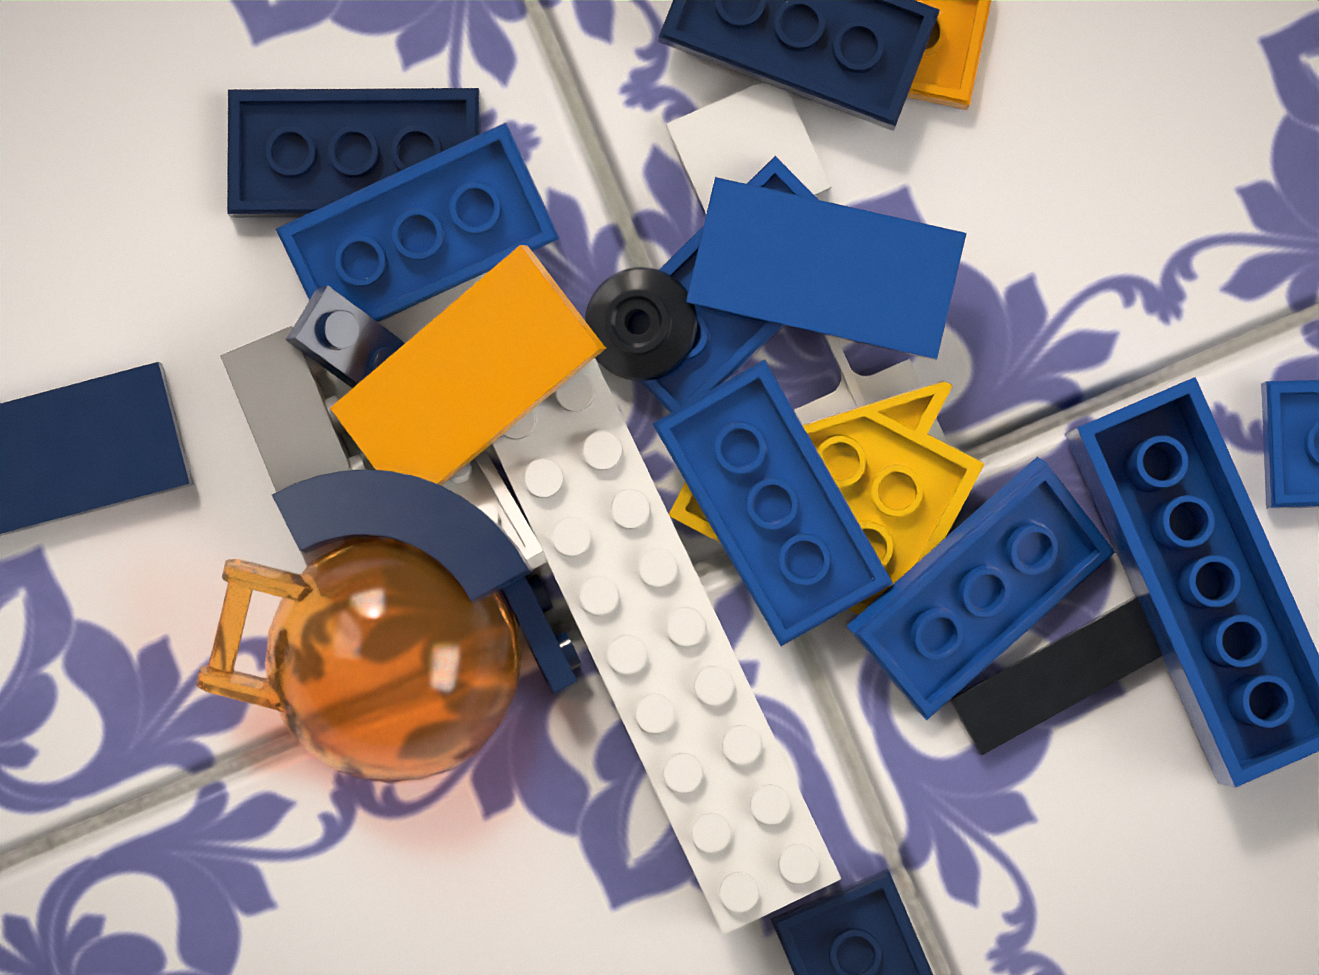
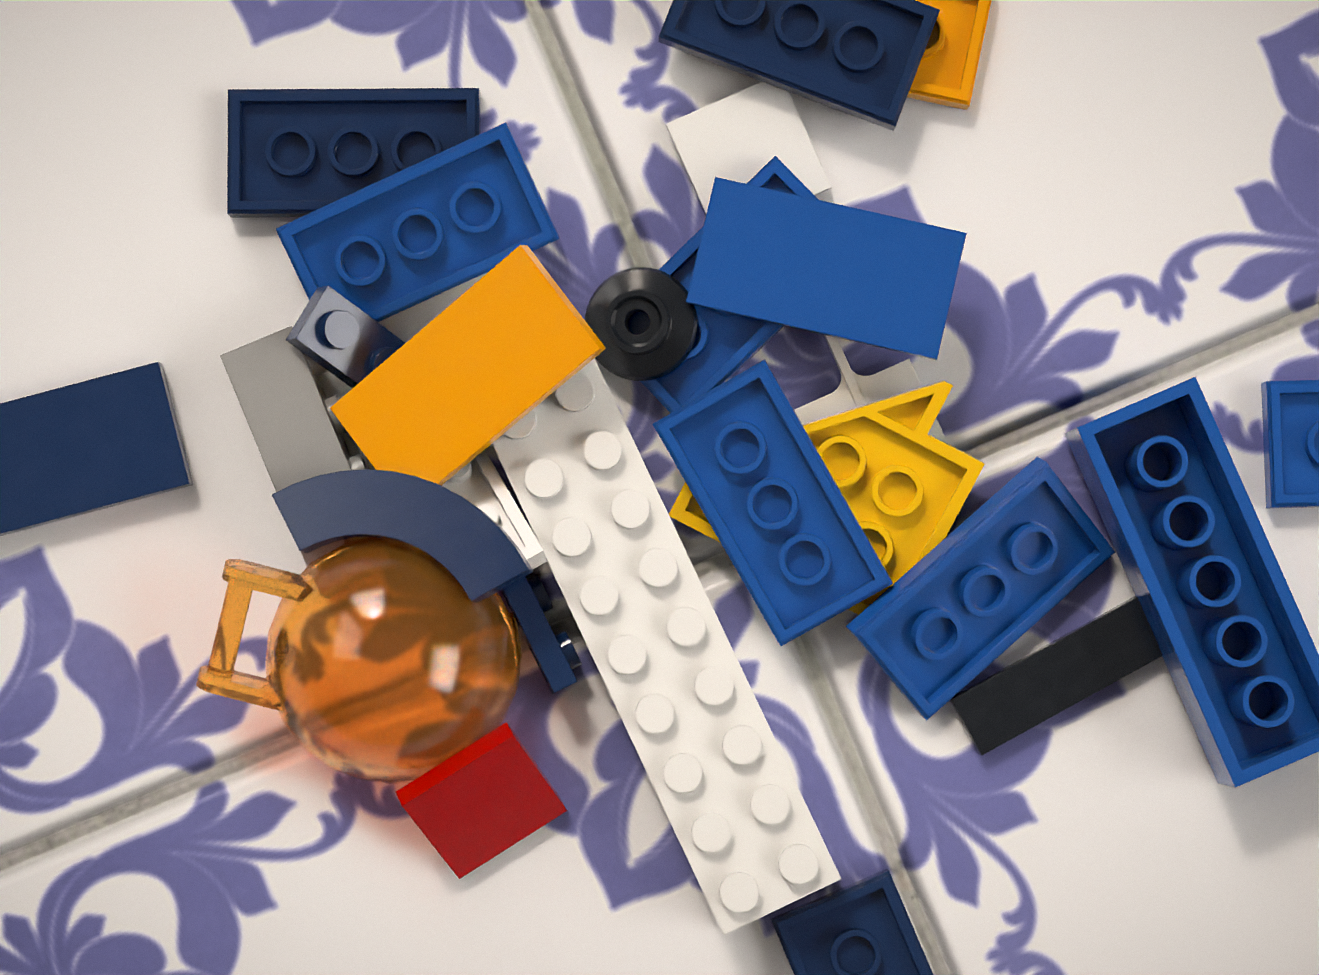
none -> red tile [395,722,567,879]

